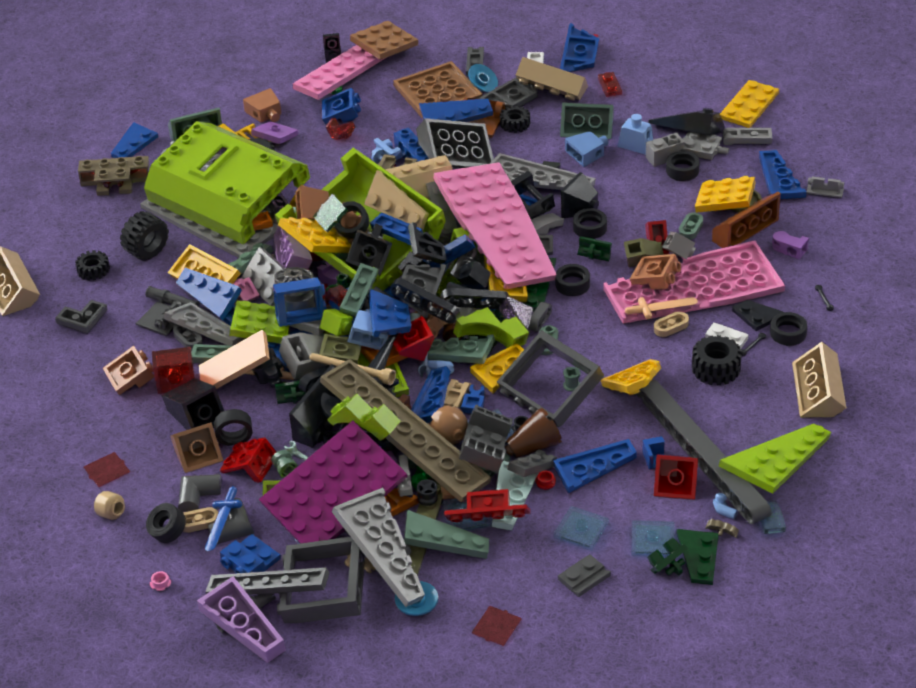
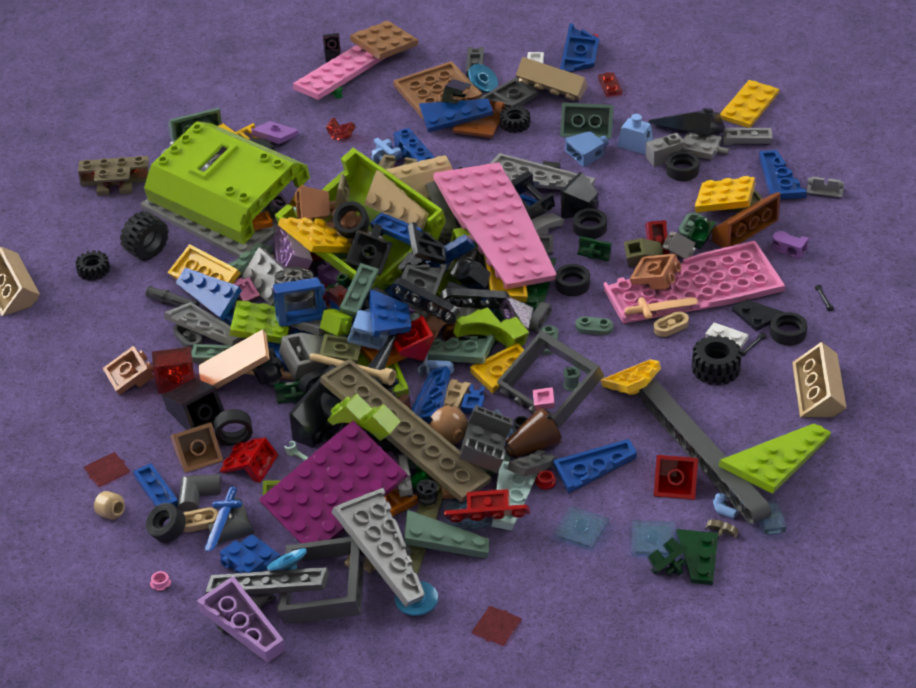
dark grey brick [55,300,108,334] -> none
blue wing [111,122,159,158] -> none
dark grey hinge [136,301,182,336] -> none
nougat torso [243,88,281,122] -> none
sand green wheel [271,450,298,478] -> none
clear green piece [313,194,348,233] -> none
blue plate [322,88,361,124] -> none
dark grey slope [416,118,493,168] -> none
dark grey plate [558,554,611,597] -> none
blue panel [642,436,665,470] -> none
none -> blue plate [133,463,178,507]
none -> dark azure dish [267,548,307,571]
none -> dark tan slope [335,174,350,208]
none -> black hinge [441,79,471,104]
none -> bright pink plate [533,387,555,410]
none -> sand green plate [575,316,613,335]
none -> dark green hips [687,217,716,249]

